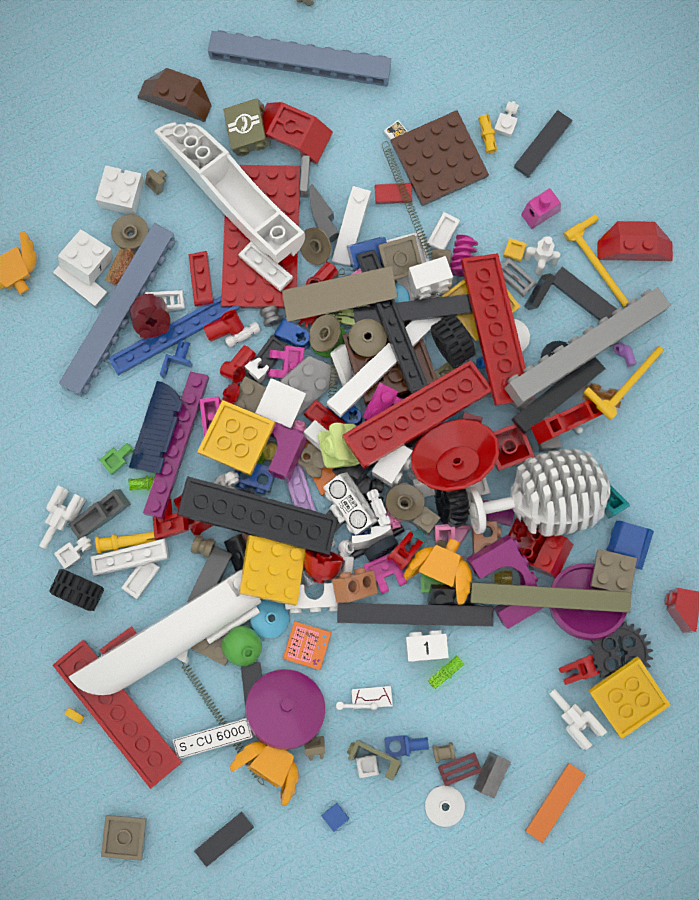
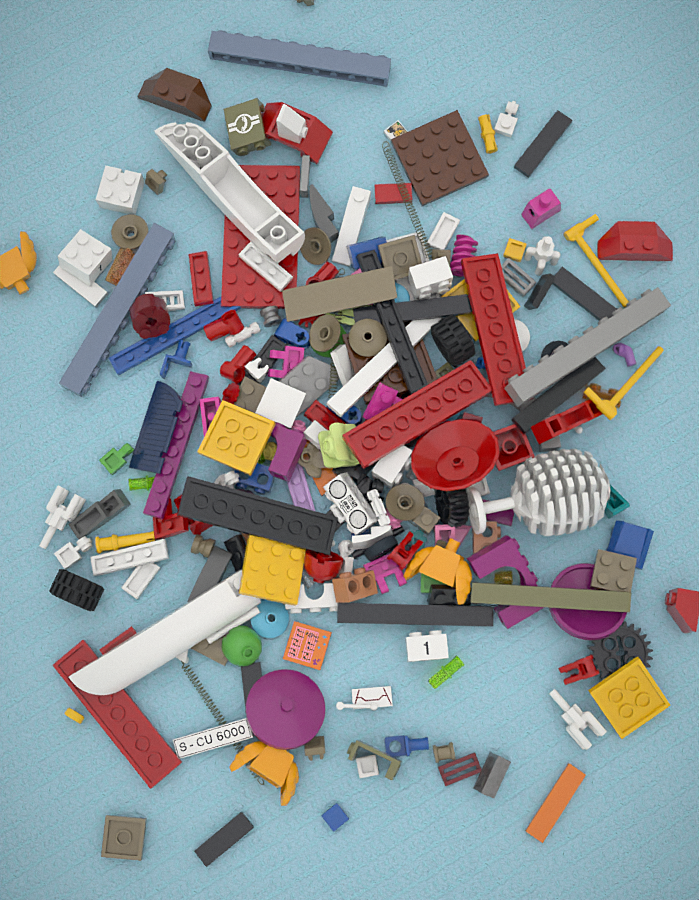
white dish [425,785,465,827] -> none
red slope [508,518,574,578] -> none
none -> white slope [276,104,308,144]

